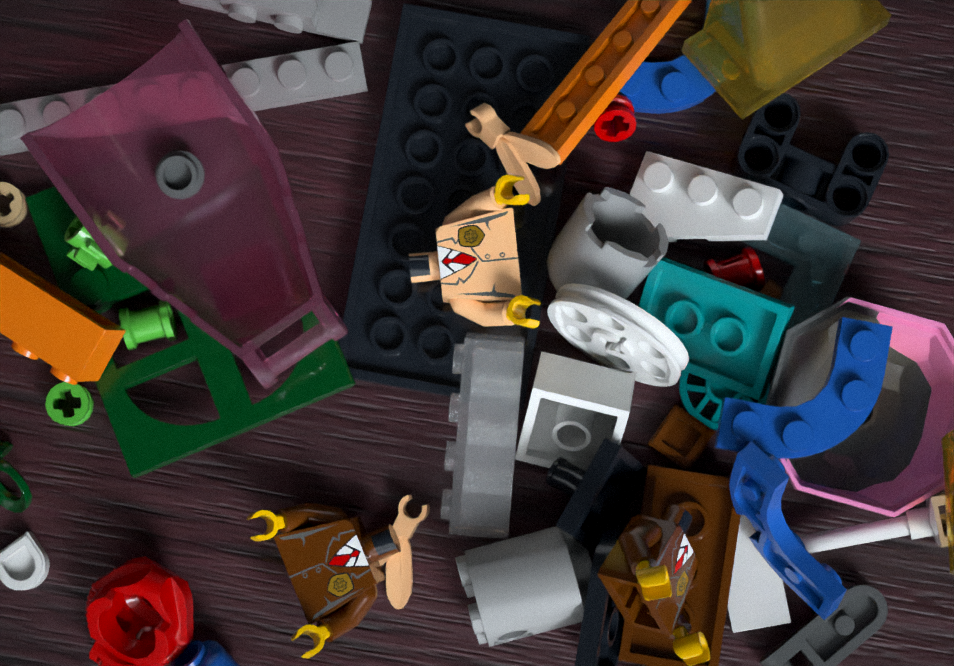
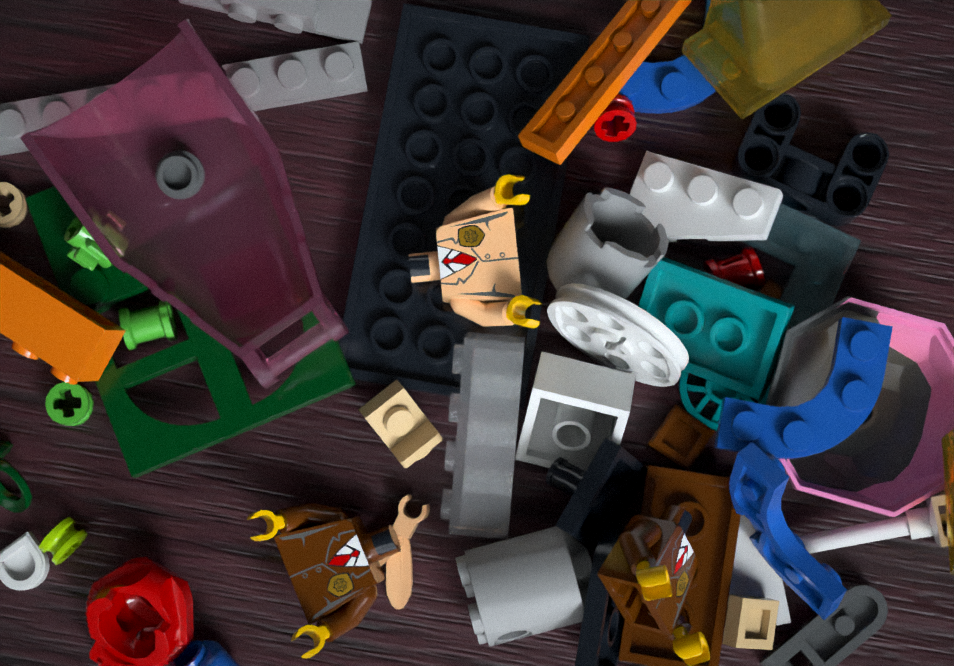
light nougat piece [465,103,561,206] -> none
none -> lime bush [39,517,88,565]
none -> tan bracket [358,380,443,468]
none -> tan plate [722,594,779,650]

